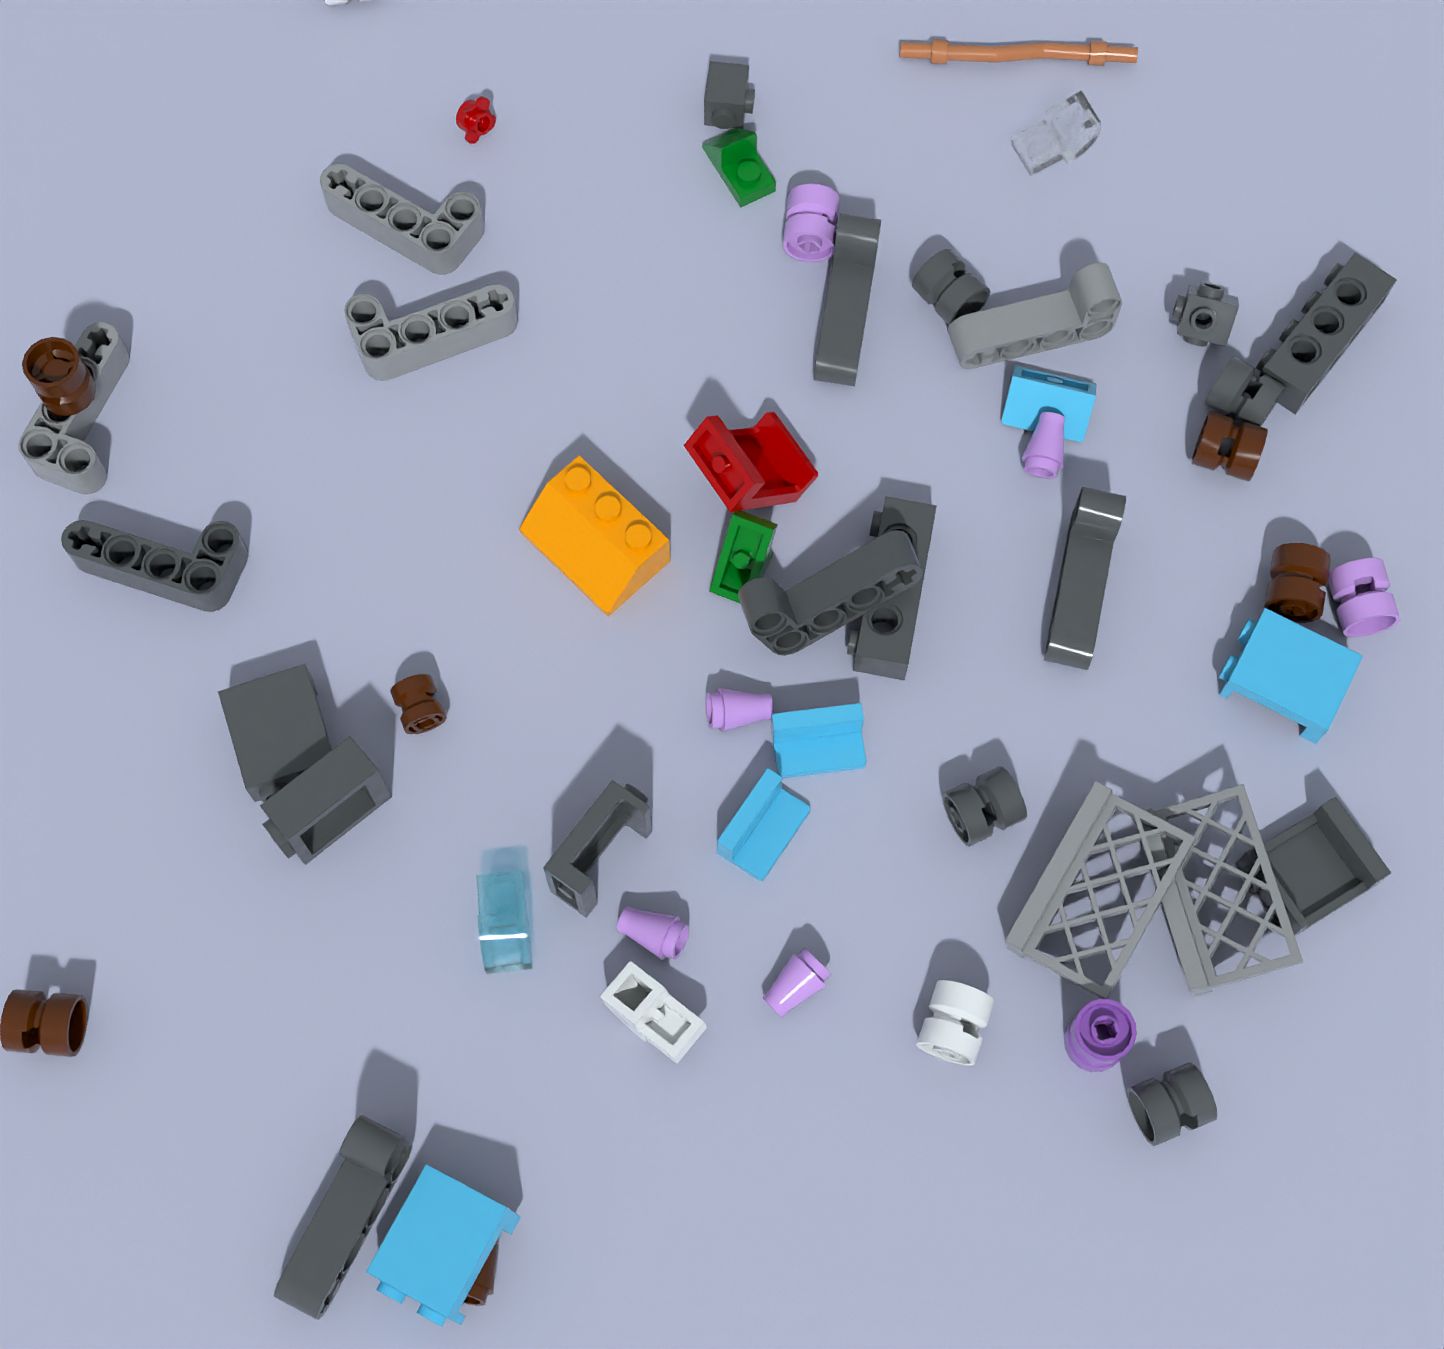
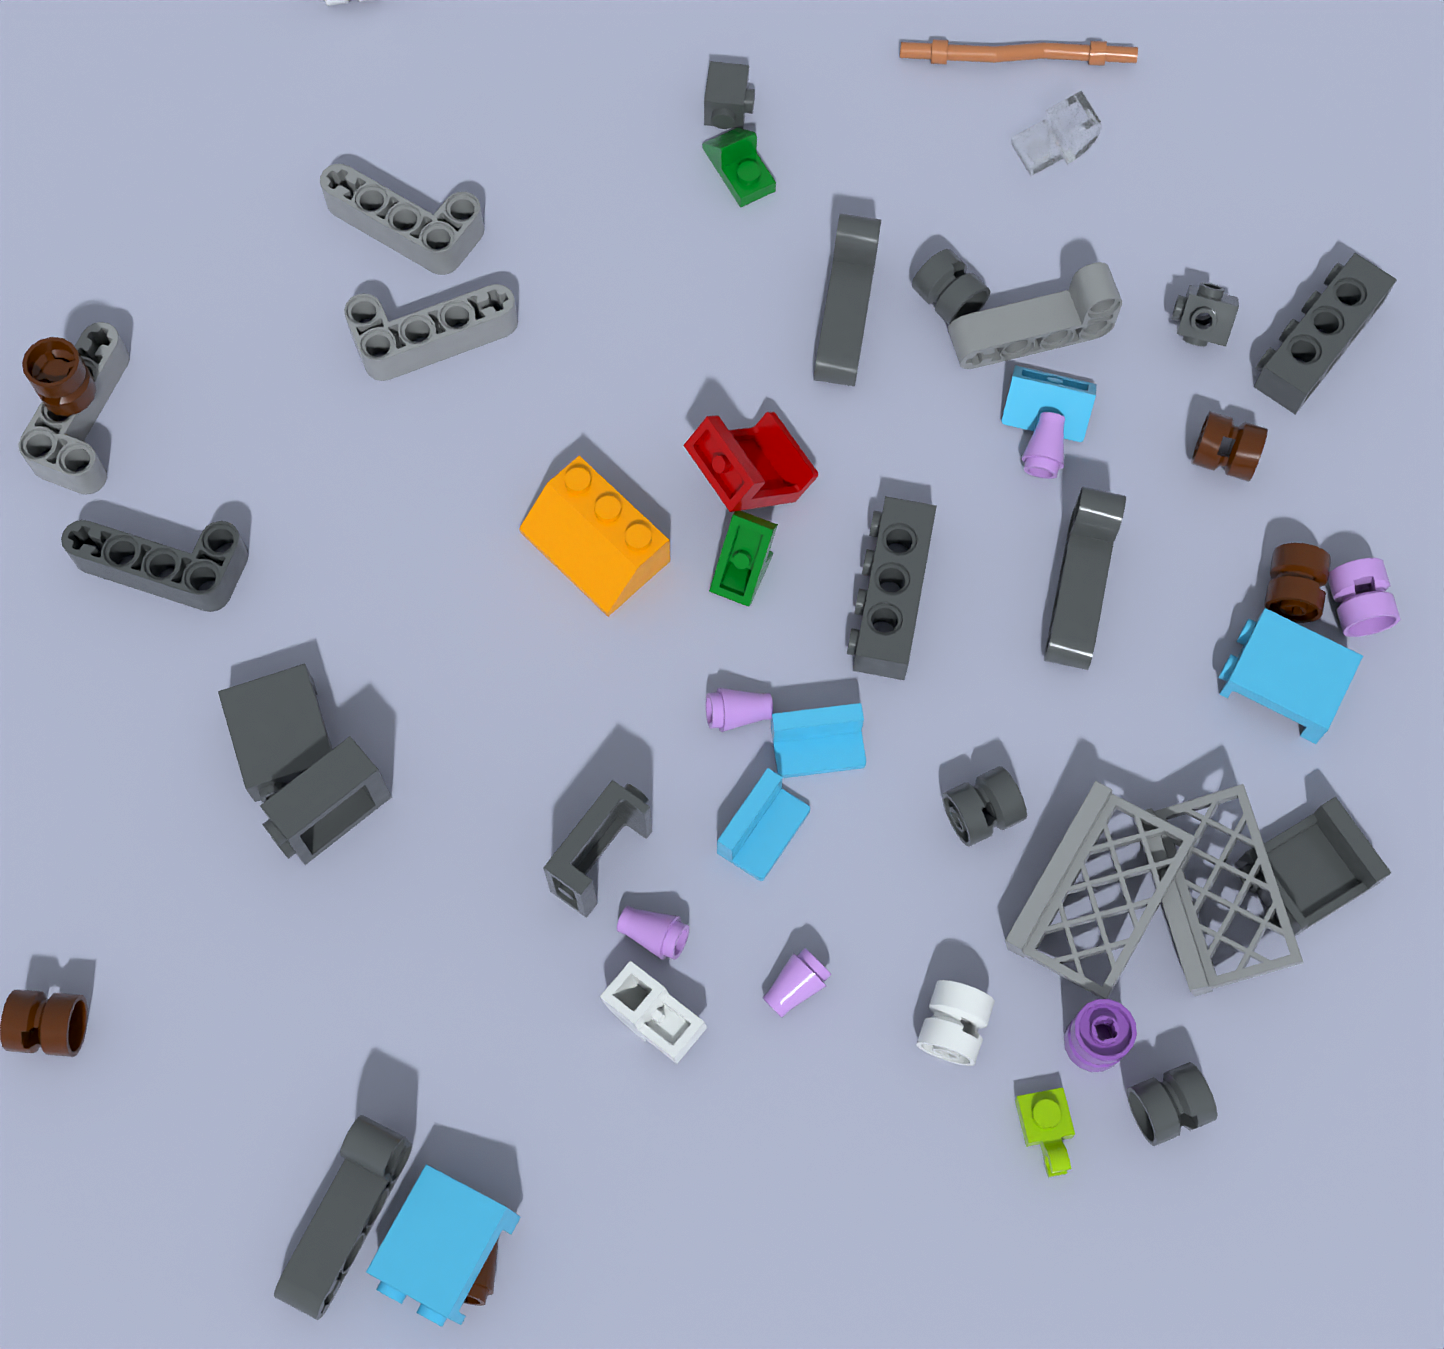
reddish brown wheel [390,674,447,734] -> none
red plate [456,96,496,144] -> none
clear light blue brick [476,870,533,974] -> none
dark grey beam [738,530,923,656] -> none
lavender wheel [783,183,840,262] -> none
dark grey wheel [1205,356,1286,427] -> none
none -> lime plate [1015,1087,1075,1178]

